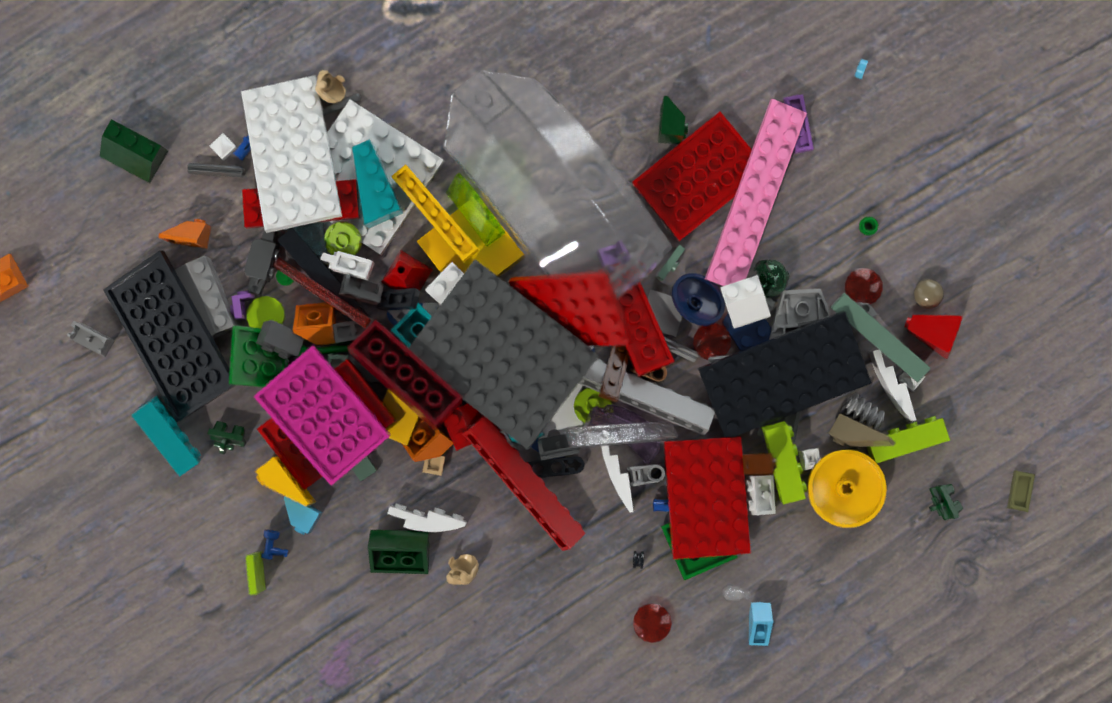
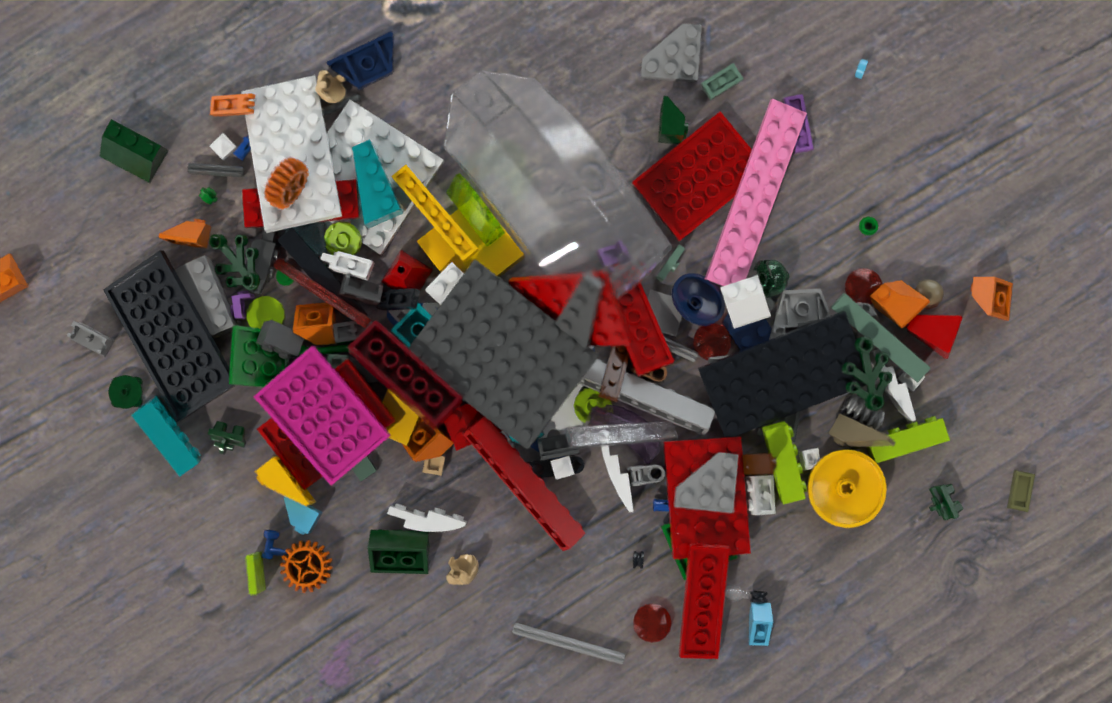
none -> dark green piece [108,375,143,409]
none -> green plate [199,187,218,205]
none -> dark green plant [209,234,260,290]
none -> orange hinge [210,93,255,117]
none -> orange gear [264,157,309,210]
none -> orange gear [280,540,333,593]
none -> dark blue wing [326,31,394,90]
none -> light grey axle [512,623,625,664]
none -> white tile [551,456,574,480]
none -> dark grey wing [555,271,604,348]
none -> light grey plate [641,24,702,82]
none -> light grey plate [674,452,738,513]
none -> red plate [679,544,730,659]
none -> sand green plate [701,63,744,100]
none -> black bush [750,591,768,603]
none -> dark green plant [842,337,893,411]
none -> orange slope [870,280,930,328]
none -> orange slope [971,277,1013,321]

